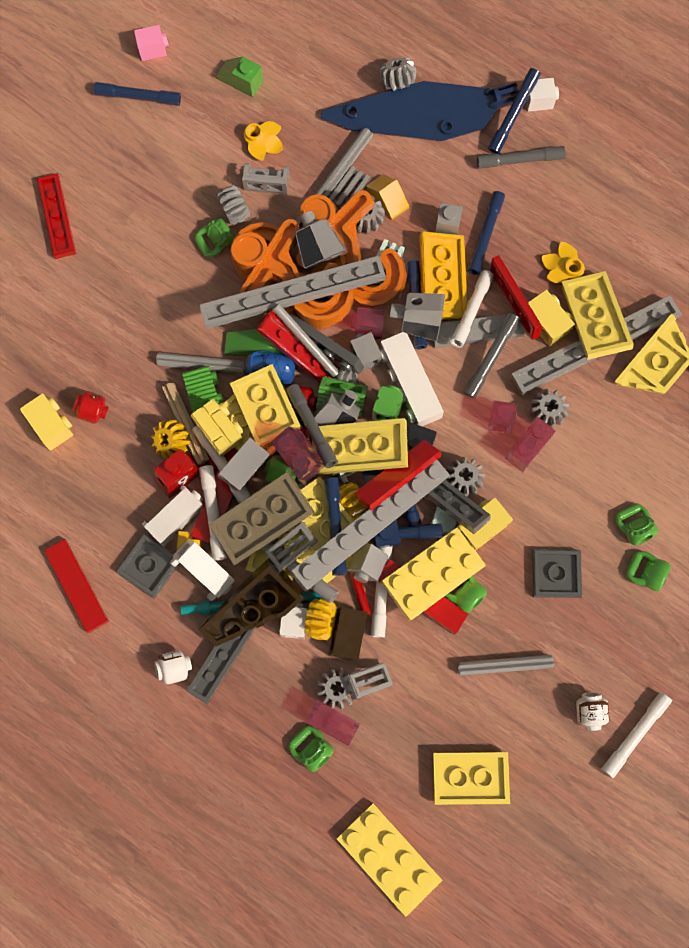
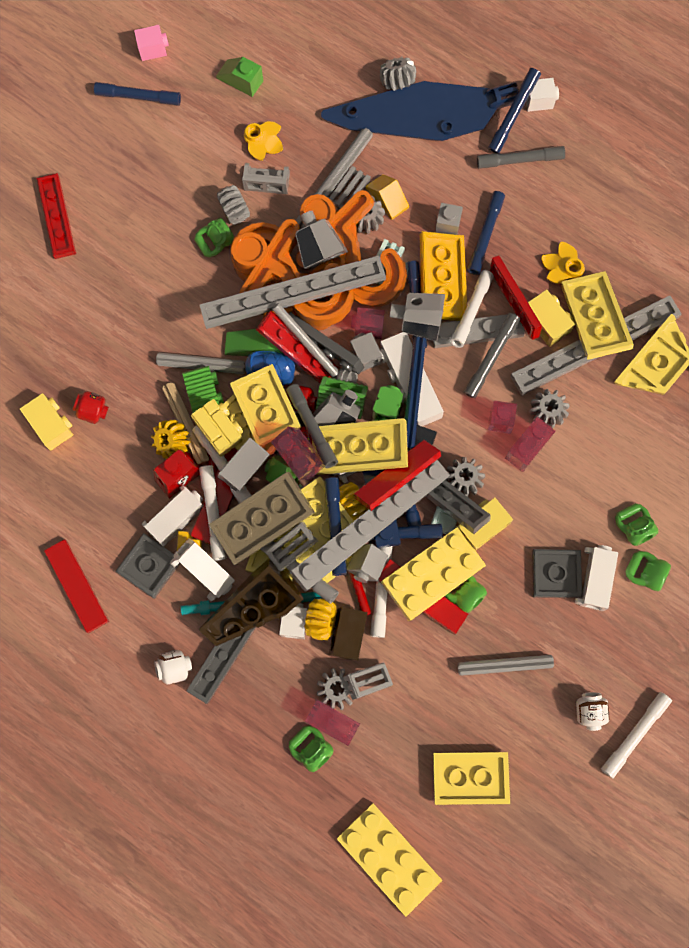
none -> dark blue axle [405,337,426,449]
none -> white brick [575,545,618,611]

